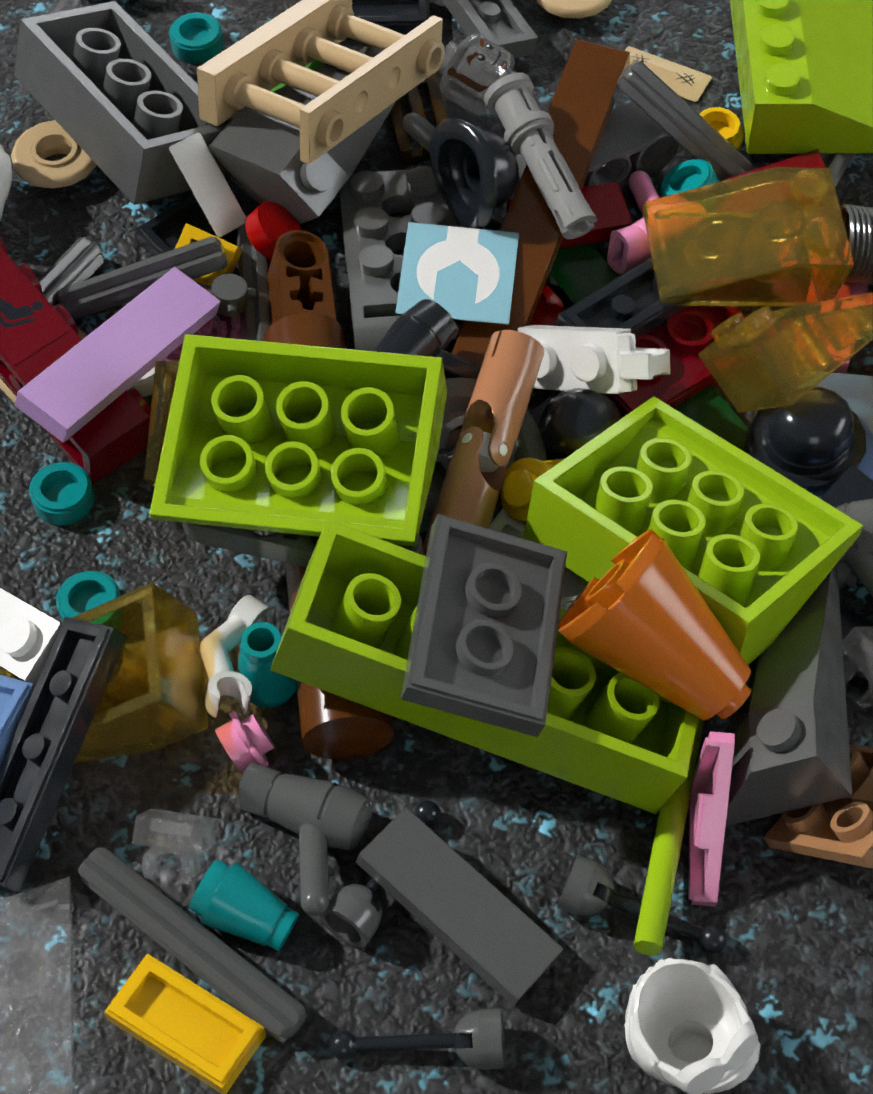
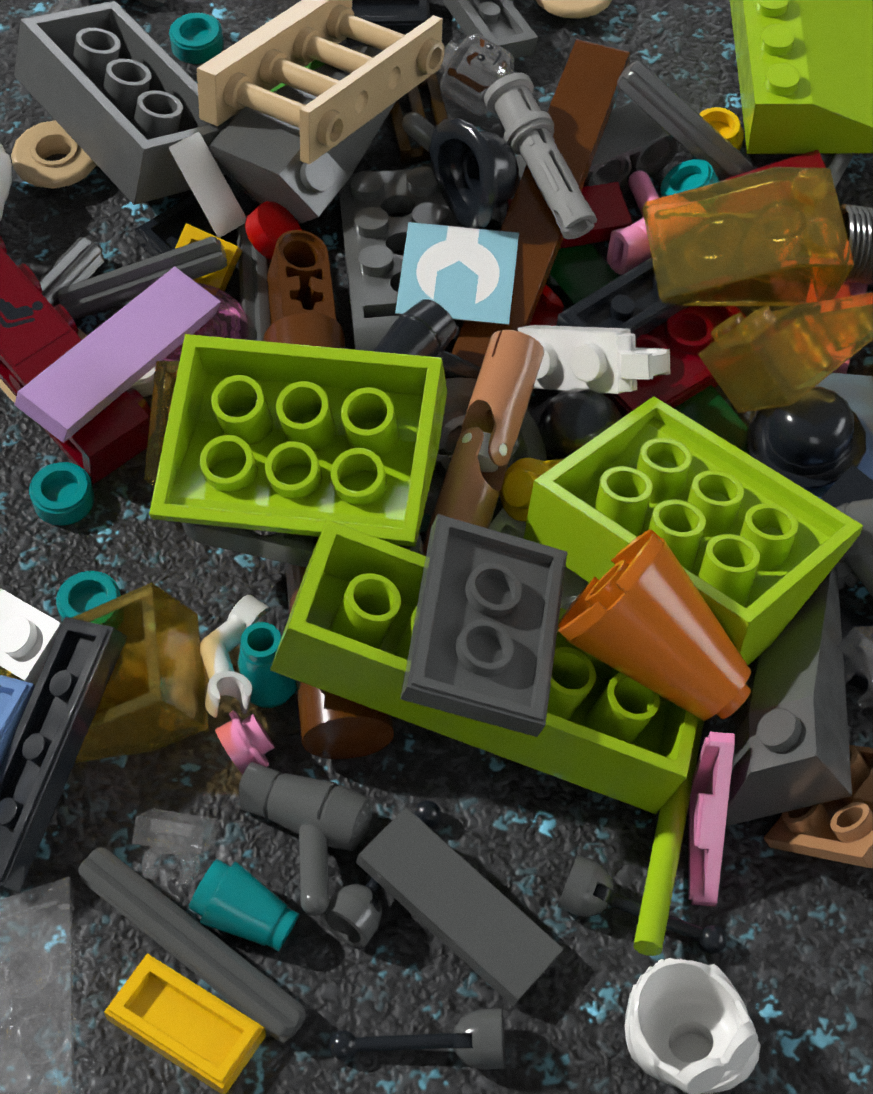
dark grey piece [207,272,256,317] -> none
tan sticker [625,46,712,102] -> none

